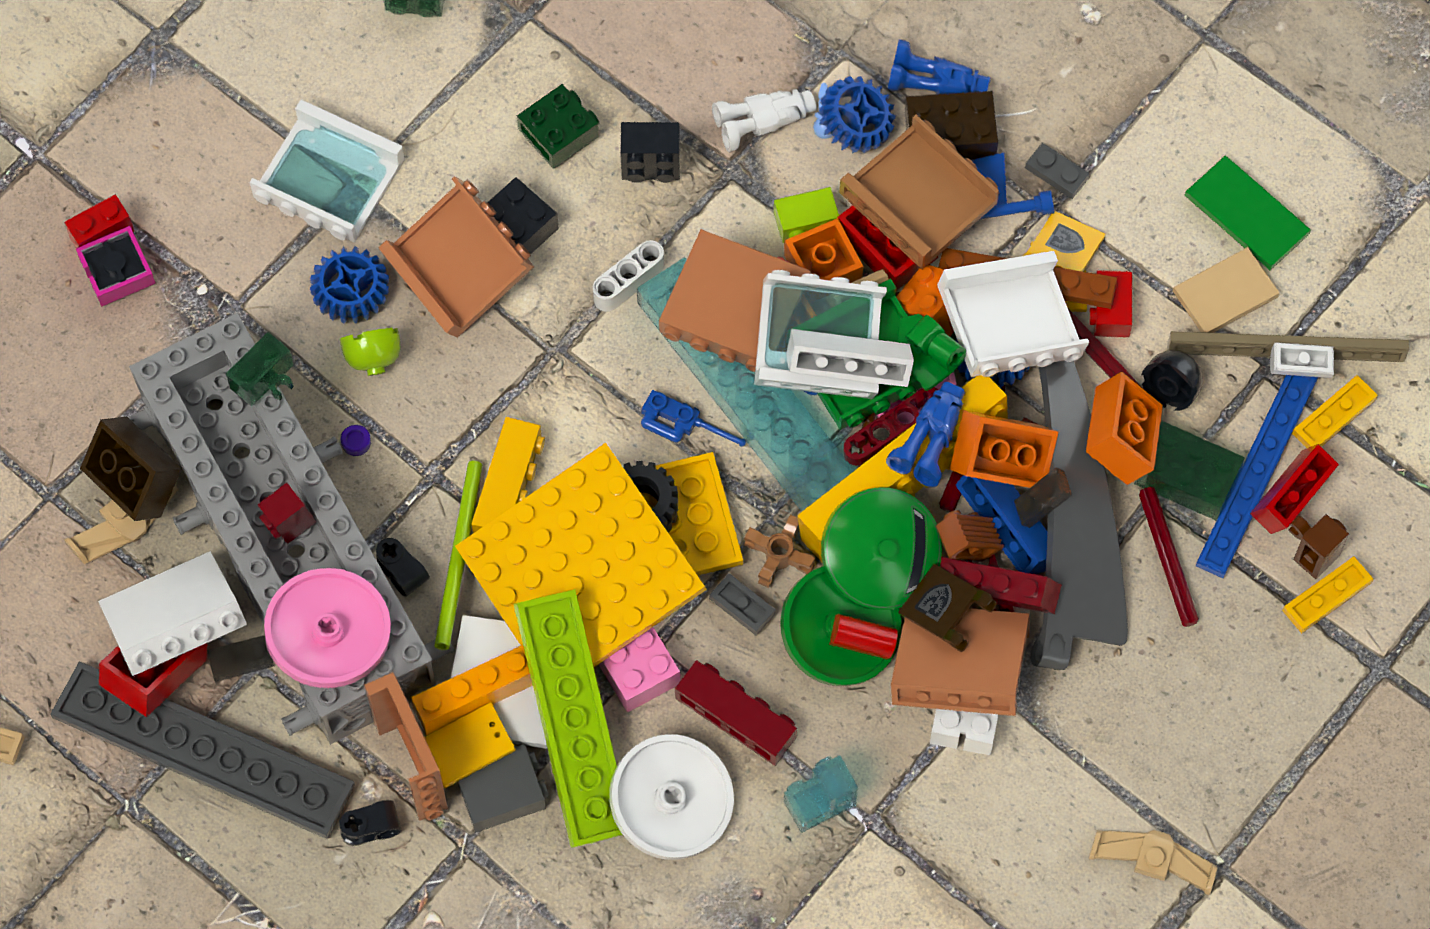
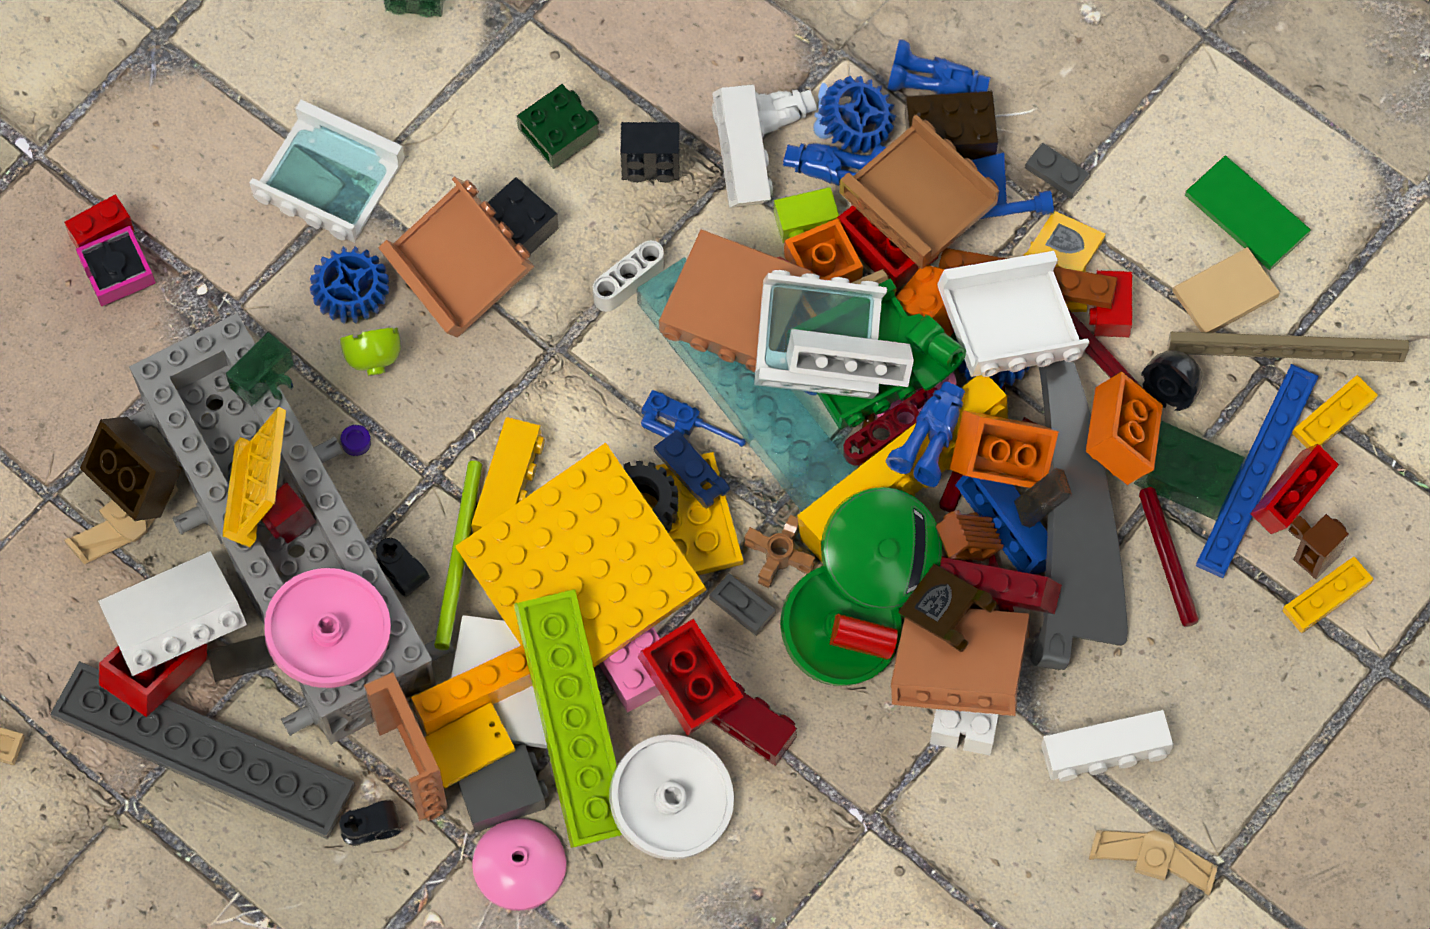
clear light blue brick [784,755,858,833] -> none
white brick [1270,343,1334,378] -> none
none -> yellow fence [222,407,286,547]
none -> bright pink dish [473,819,566,911]
none -> red brick [638,618,744,735]
none -> dark blue plate [654,429,730,509]
none -> white brick [712,85,773,208]
none -> blue piece [783,143,886,186]
none -> white brick [1041,710,1173,782]

